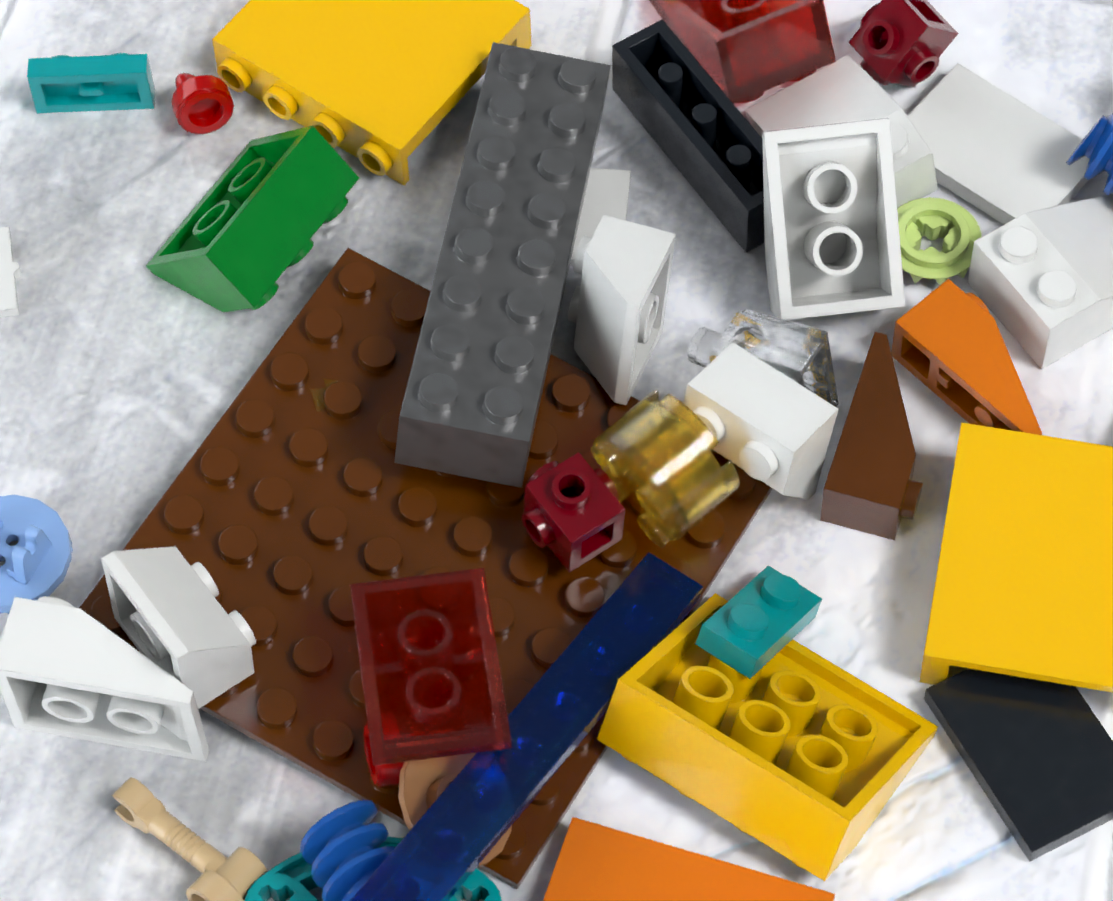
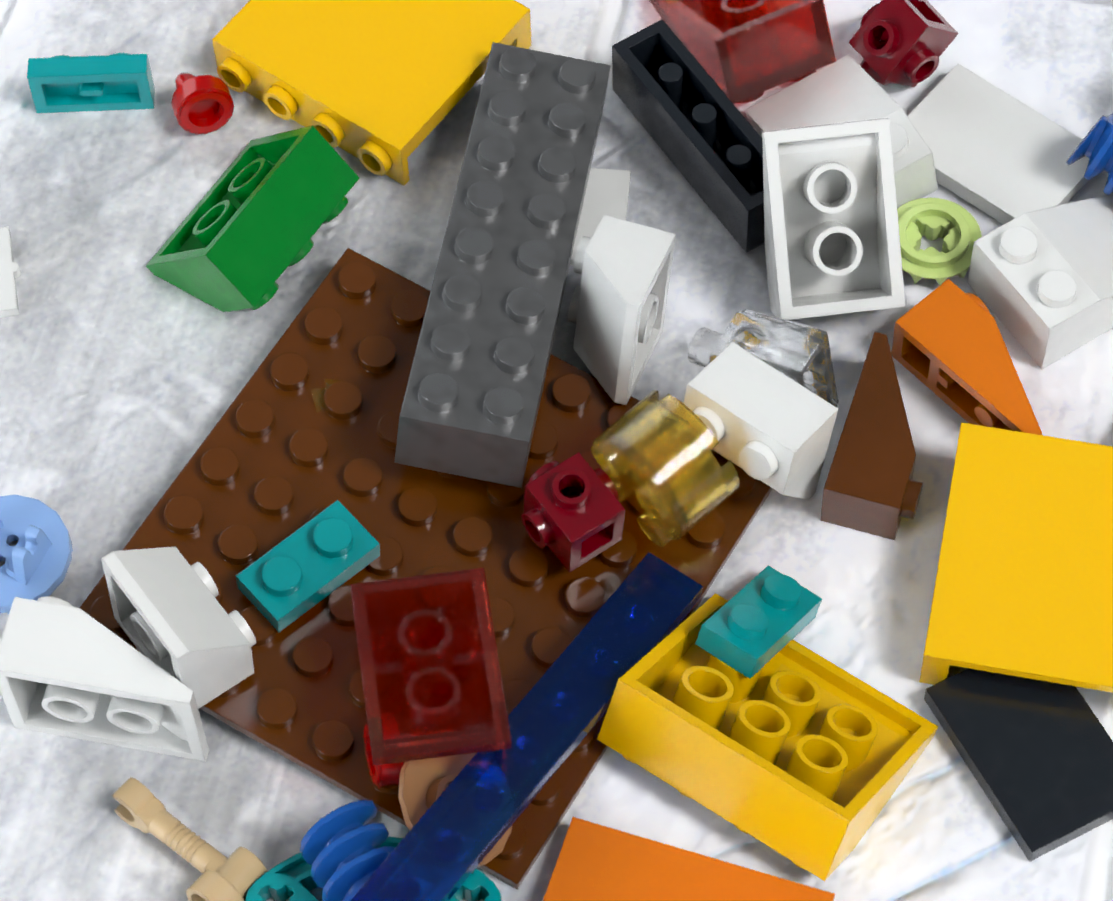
none -> teal plate [236,500,380,632]

